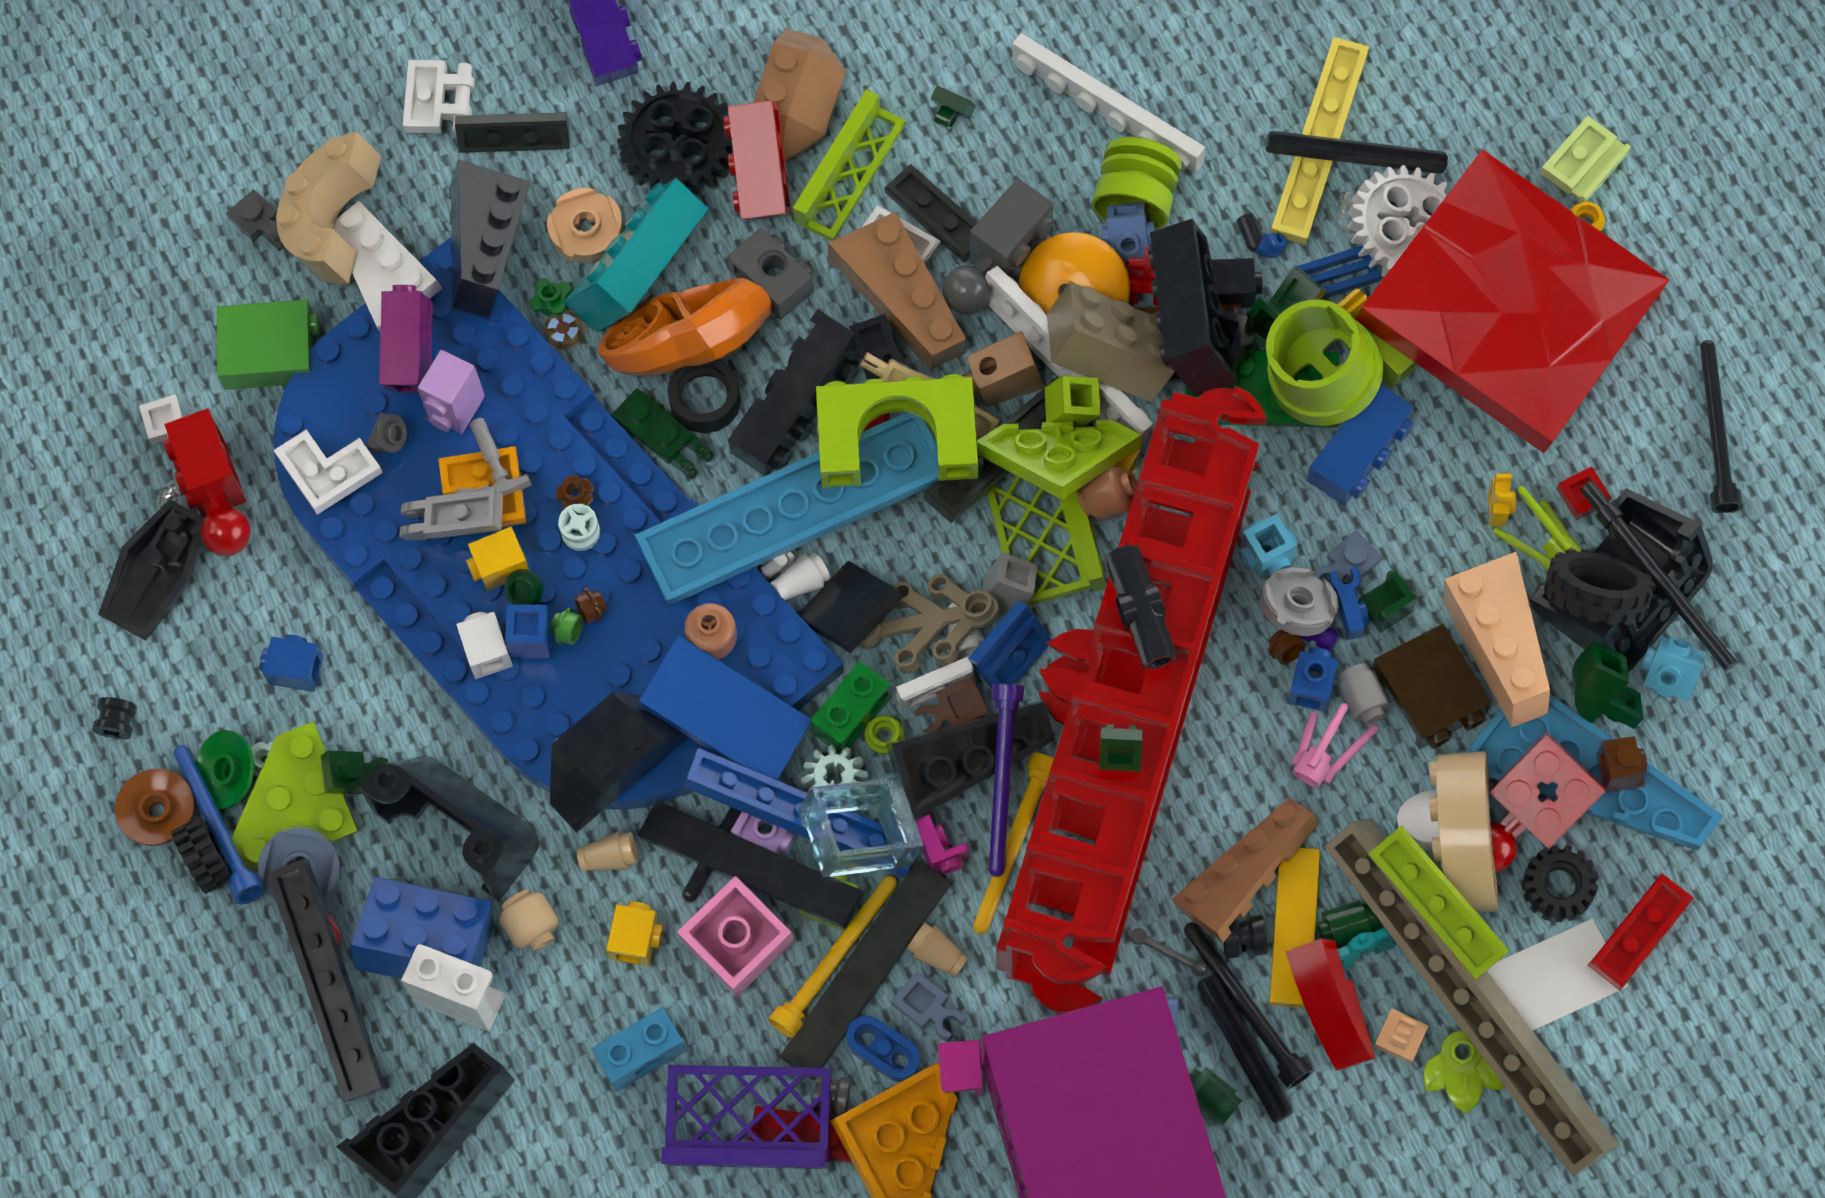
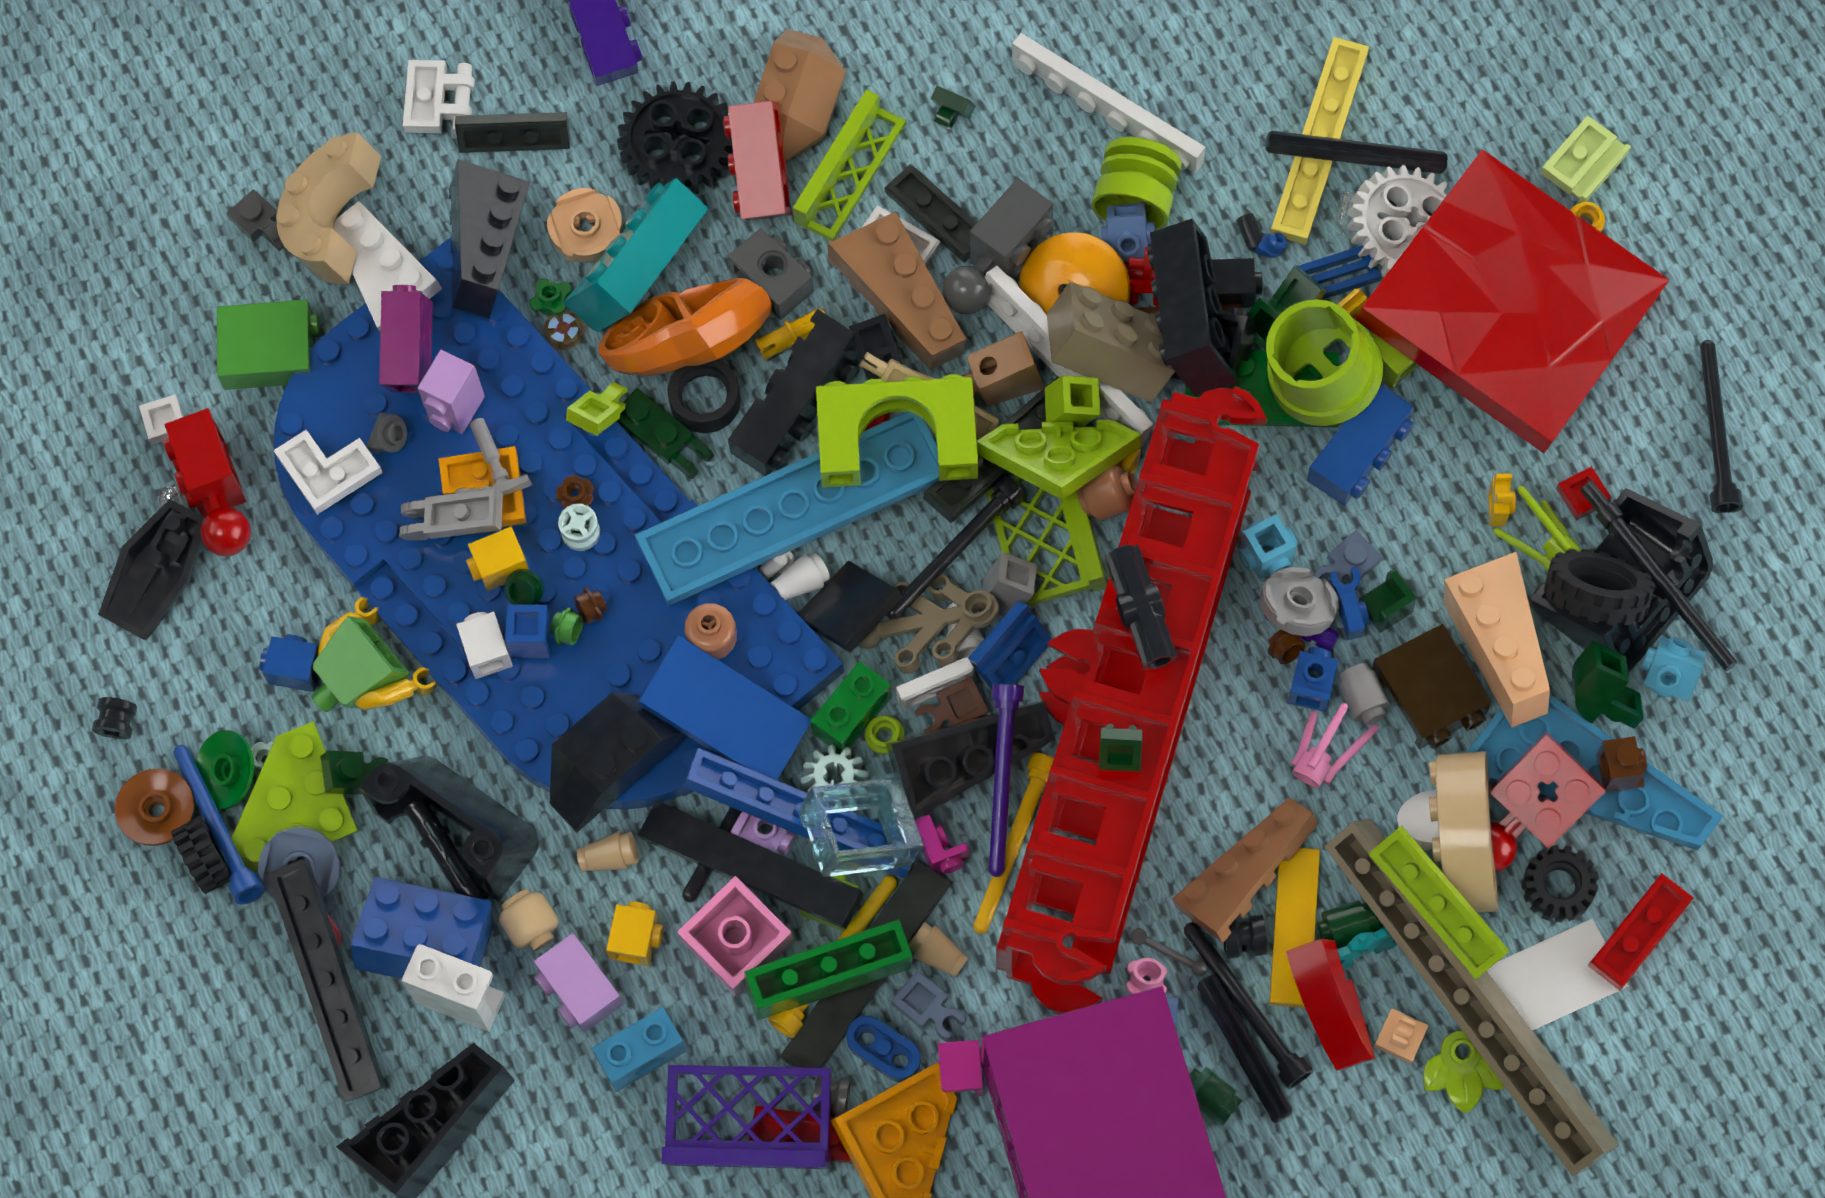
none -> bright green torso [311,597,436,712]
none -> black pin [403,797,488,900]
none -> lavender brick [533,933,624,1033]
none -> lime plate [566,382,627,436]
none -> green brick [744,920,913,1021]
none -> yellow axle [754,308,825,361]
none -> black piece [886,476,1026,620]
none -> bright pink plate [1126,958,1167,994]

